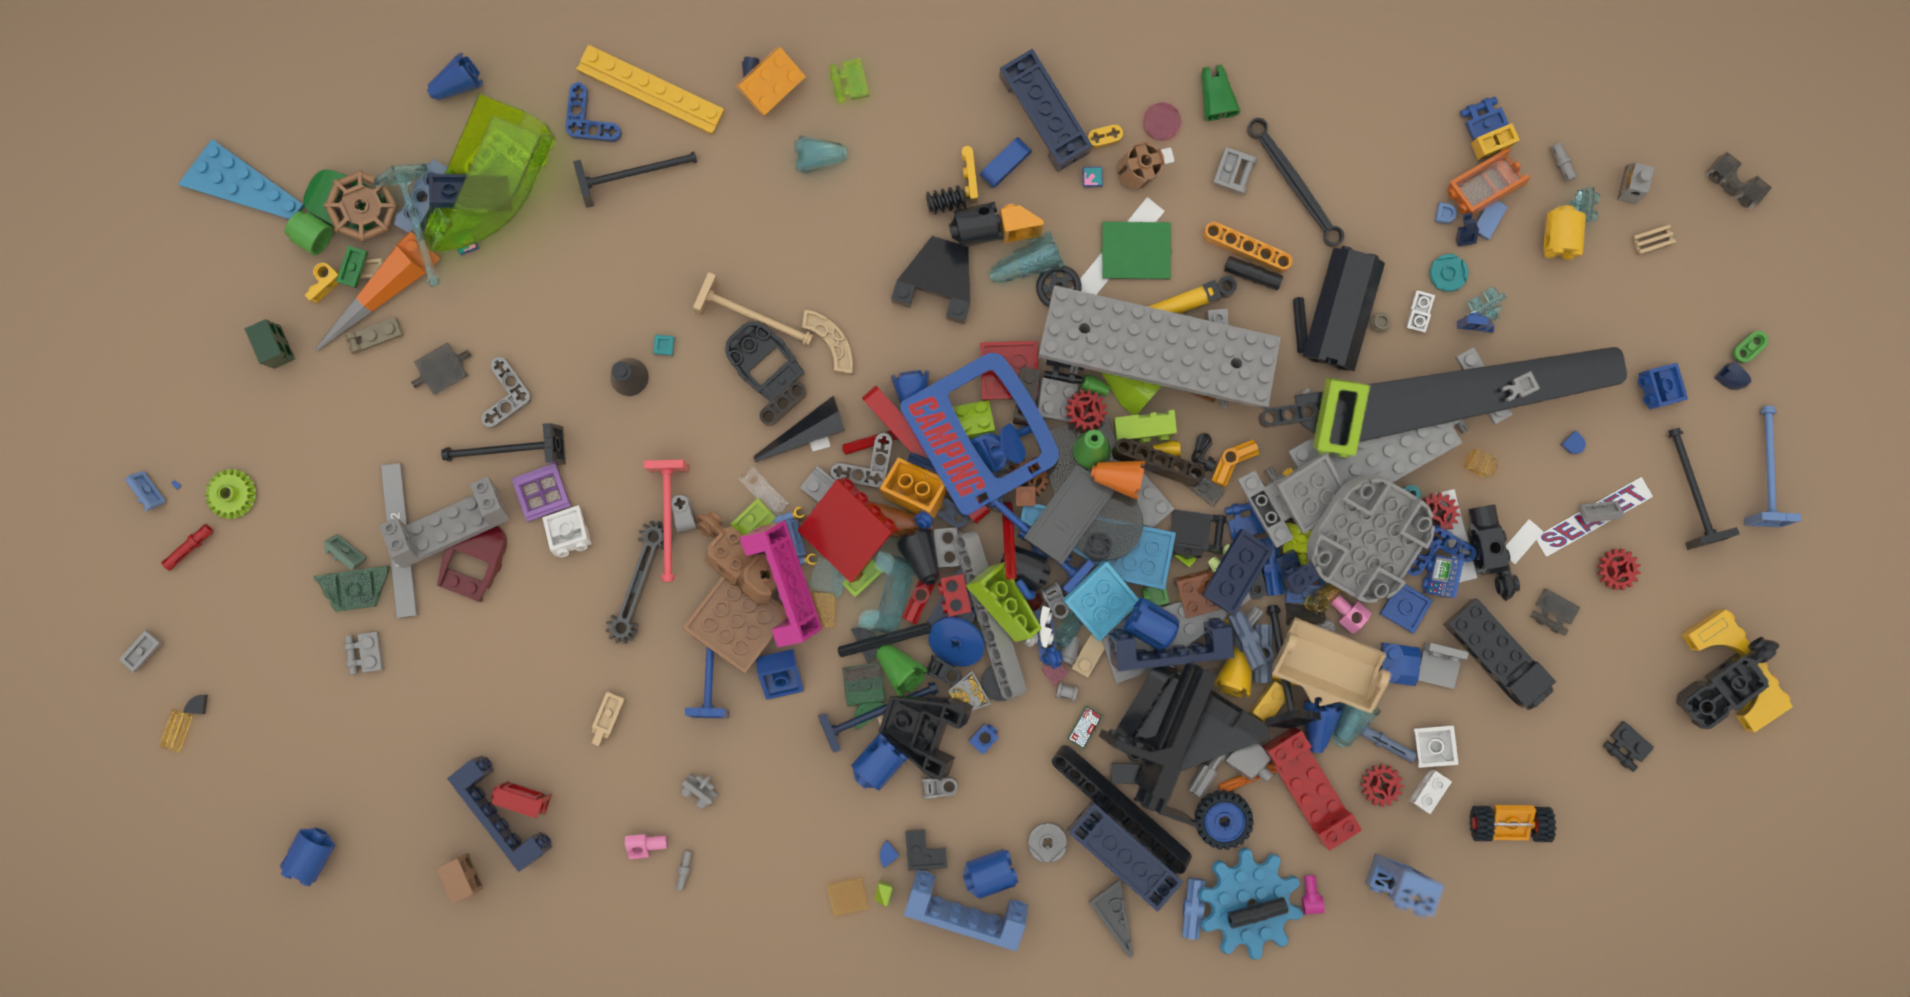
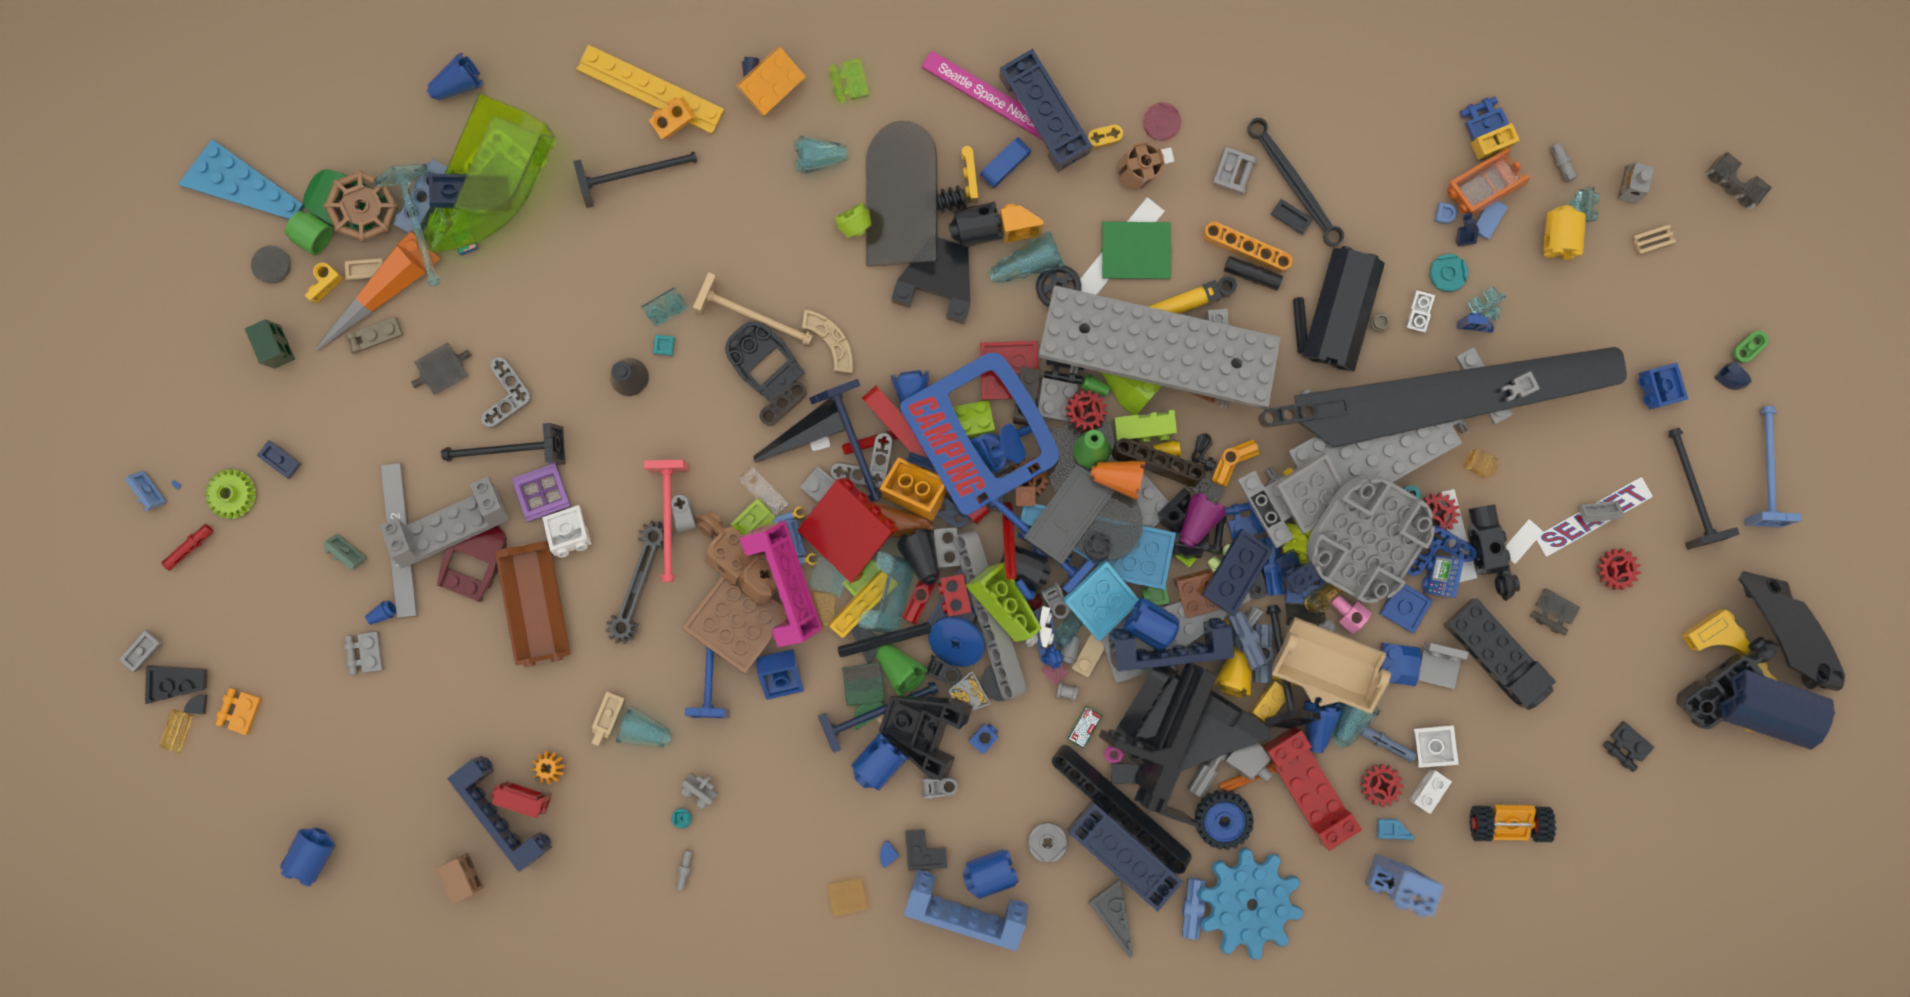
clear green wing [313,566,390,612] -> none
green plate [336,246,369,288] -> none
blue beam [565,82,622,142] -> none
bright pink piece [625,834,668,859] -> none
lime slope [875,881,893,906] -> none
blue plate [914,511,933,529] -> none
tile [1083,167,1103,187] -> none
green piece [1201,64,1241,122] -> none
black axle [1227,897,1288,929] -> none
dark pink pin [1302,875,1325,915] -> none
lime piece [1312,378,1370,458] -> none
blue tile [1561,431,1586,454] -> none
none -> black wing [145,665,207,704]
none -> light orange plate [215,687,262,735]
none -> clear smoke tile [251,246,291,284]
none -> dark blue plate [257,440,301,479]
none -> blue cone [365,601,396,625]
none -> dark orange panel [495,541,571,668]
none -> light orange gear [531,751,565,785]
none -> clear light blue cone [615,705,672,748]
none -> clear light blue hinge [641,287,688,327]
none -> light orange brick [649,97,697,139]
none -> teal tile [672,808,692,829]
none -> dark blue tile [809,379,882,502]
none -> yellow plate [828,569,896,638]
none -> lime cone [834,202,872,238]
none -> clear smoke piece [866,120,937,266]
none -> dark pink tile [922,50,1042,140]
none -> dark pink plate [1104,745,1124,764]
none -> black plate [1158,488,1191,532]
none -> magenta cone [1179,492,1226,548]
none -> black tile [1271,199,1313,235]
none -> dark azure tile [1377,818,1414,840]
none -> dark blue cylinder [1720,670,1835,750]
none -> black panel [1738,571,1845,691]

